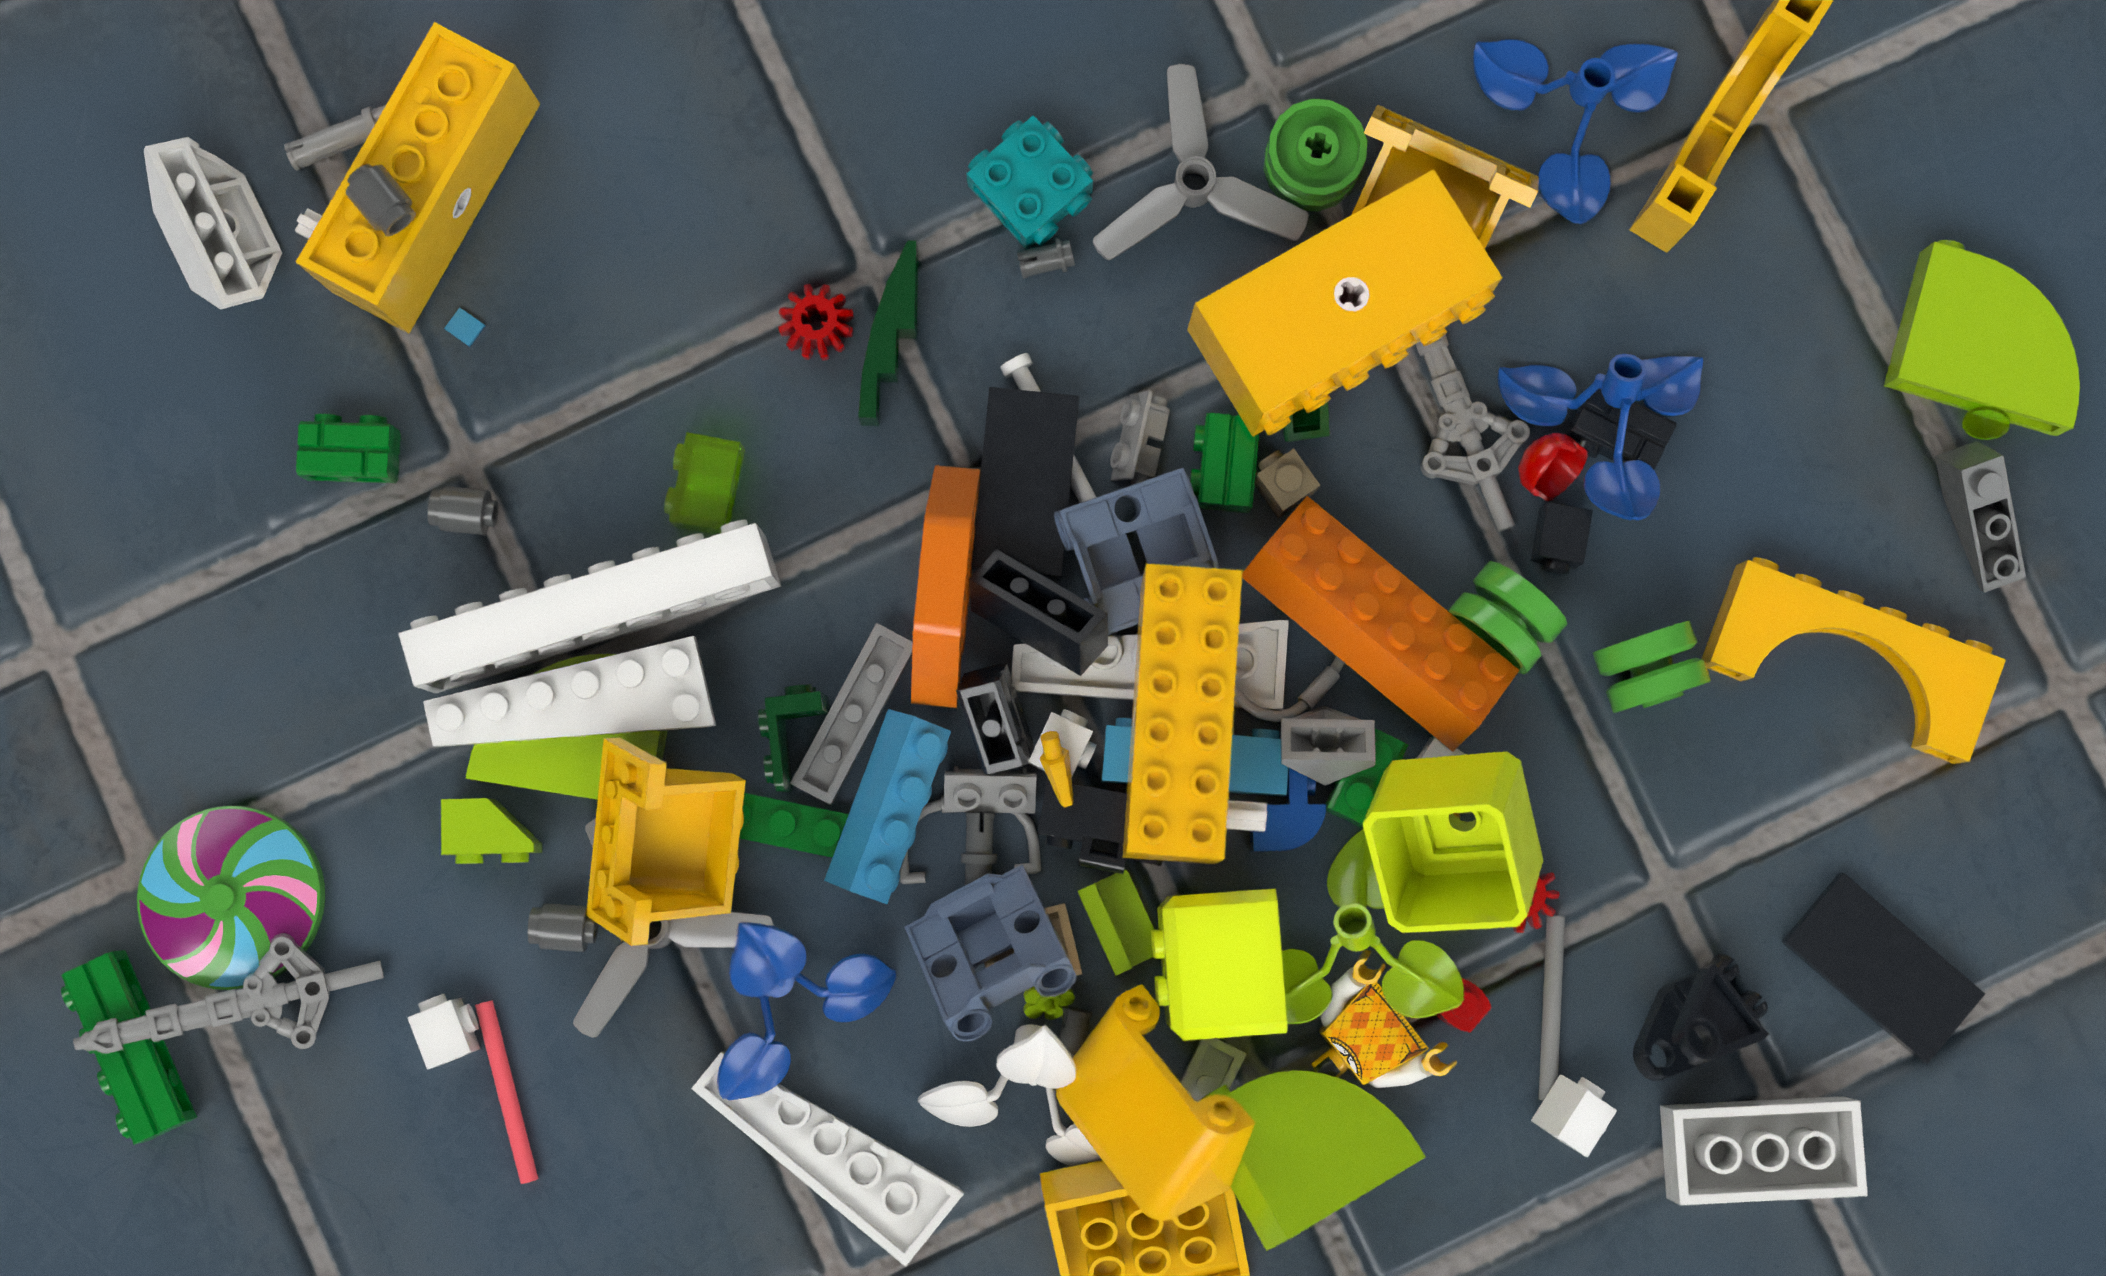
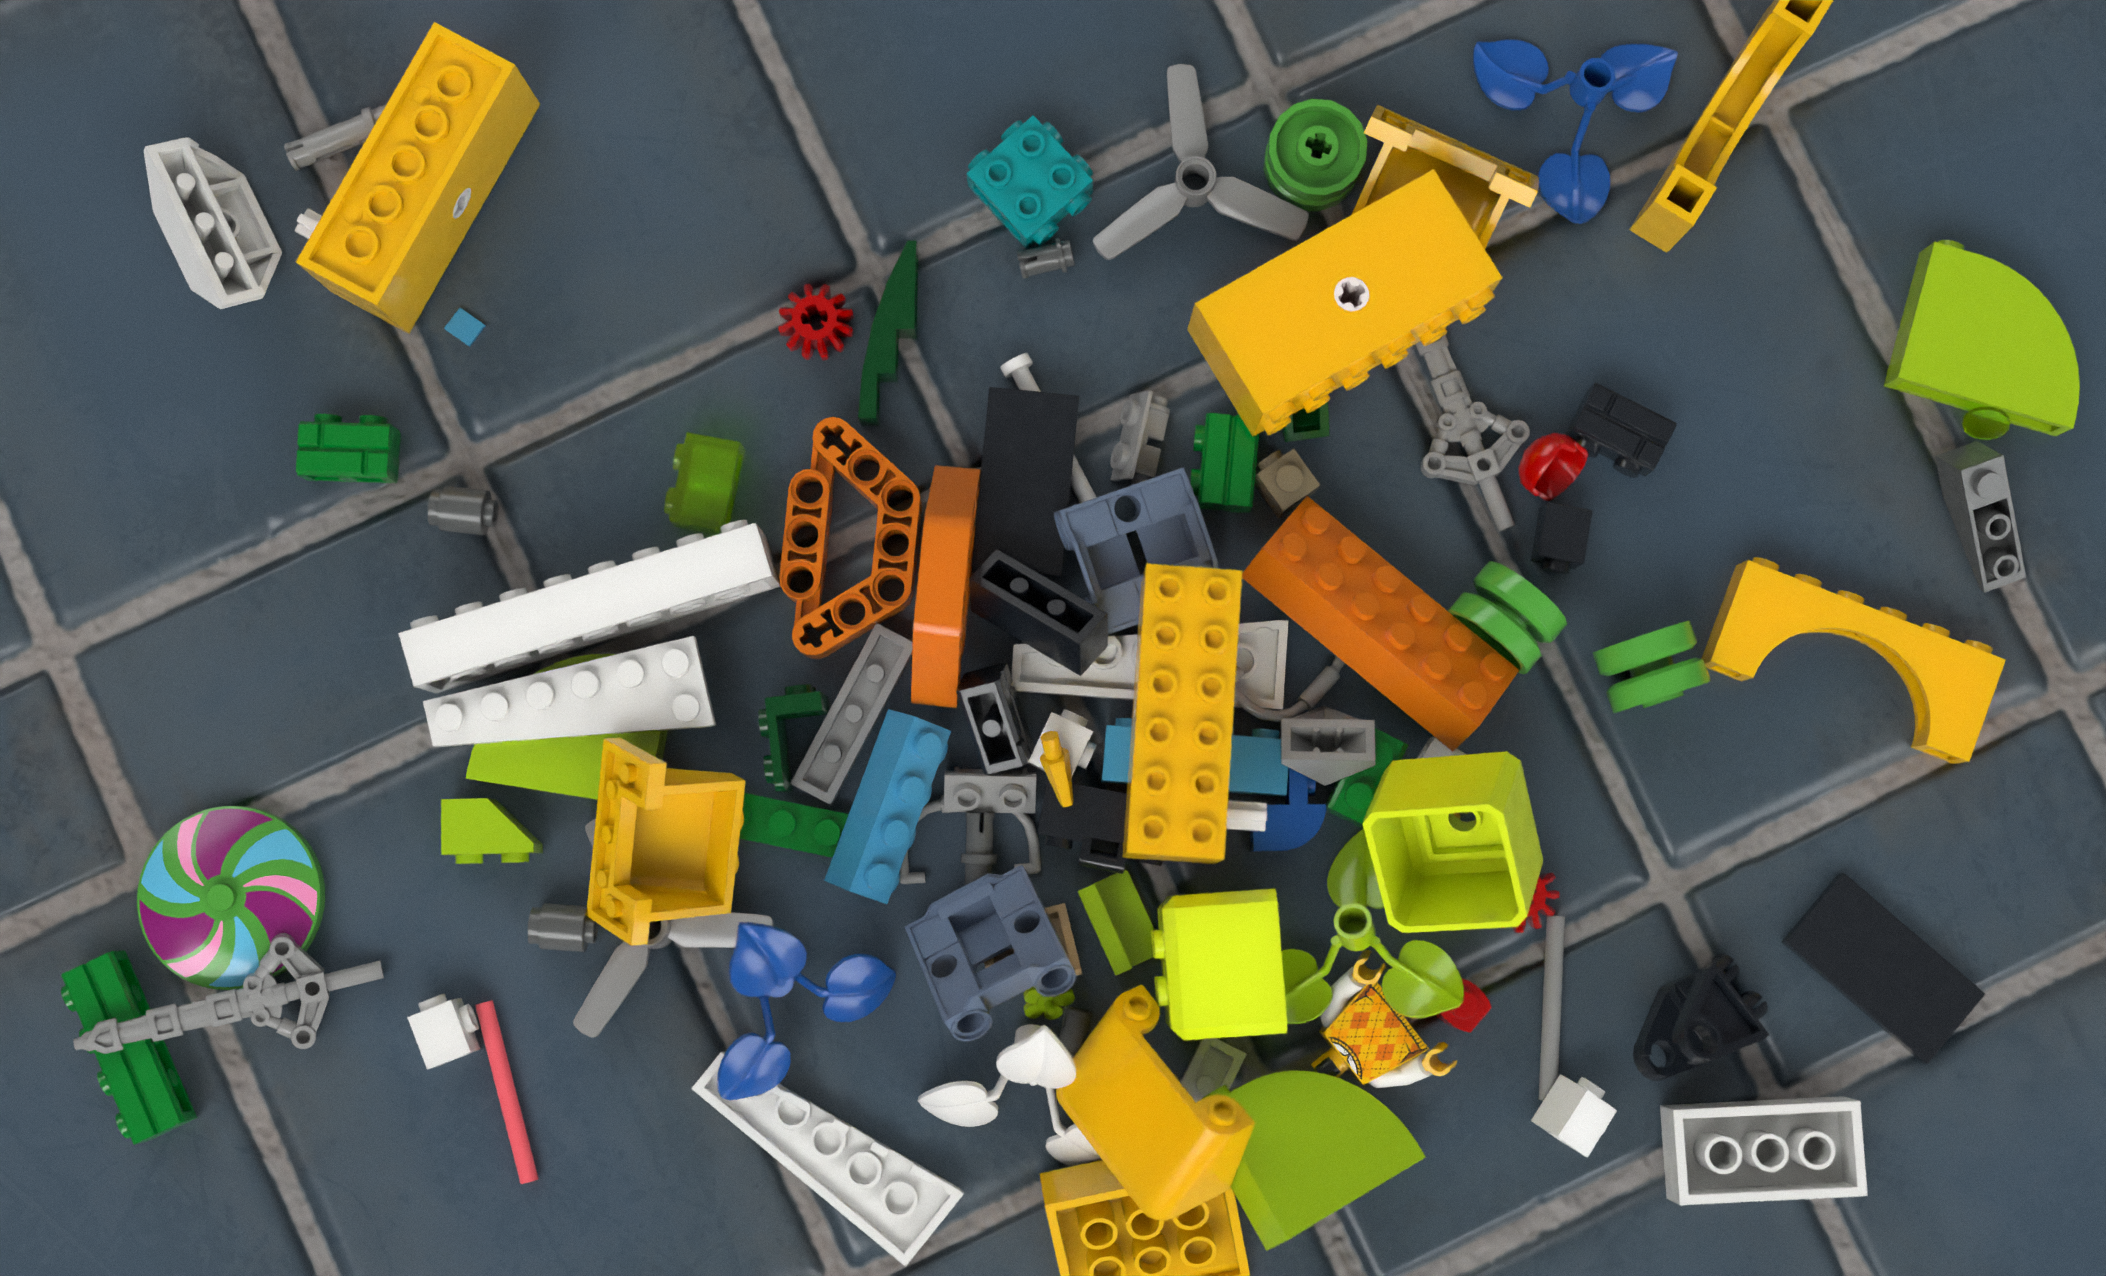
dark grey brick [346,164,416,236] -> none
blue plant [1497,354,1703,521] -> none
none -> orange piece [779,417,922,659]

